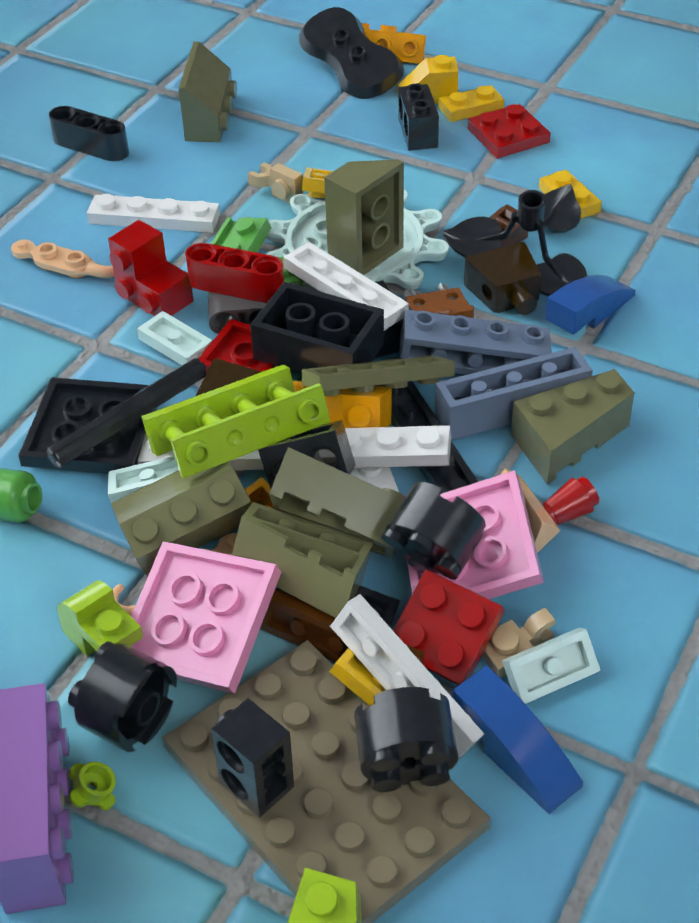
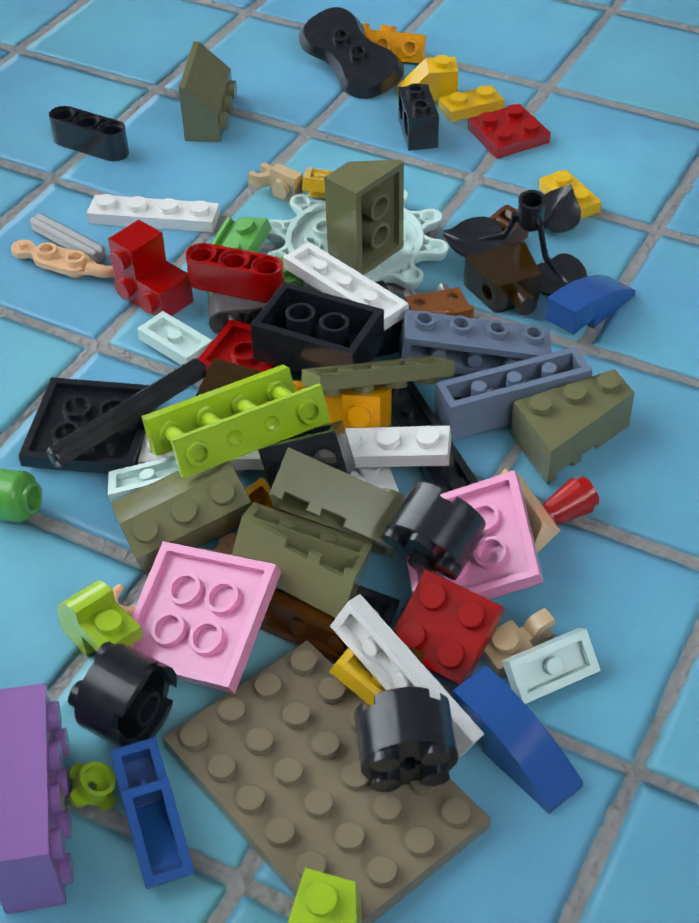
black brick [211,698,294,818] -> none
none -> light grey axle [30,213,107,264]
none -> blue slope [110,737,195,890]

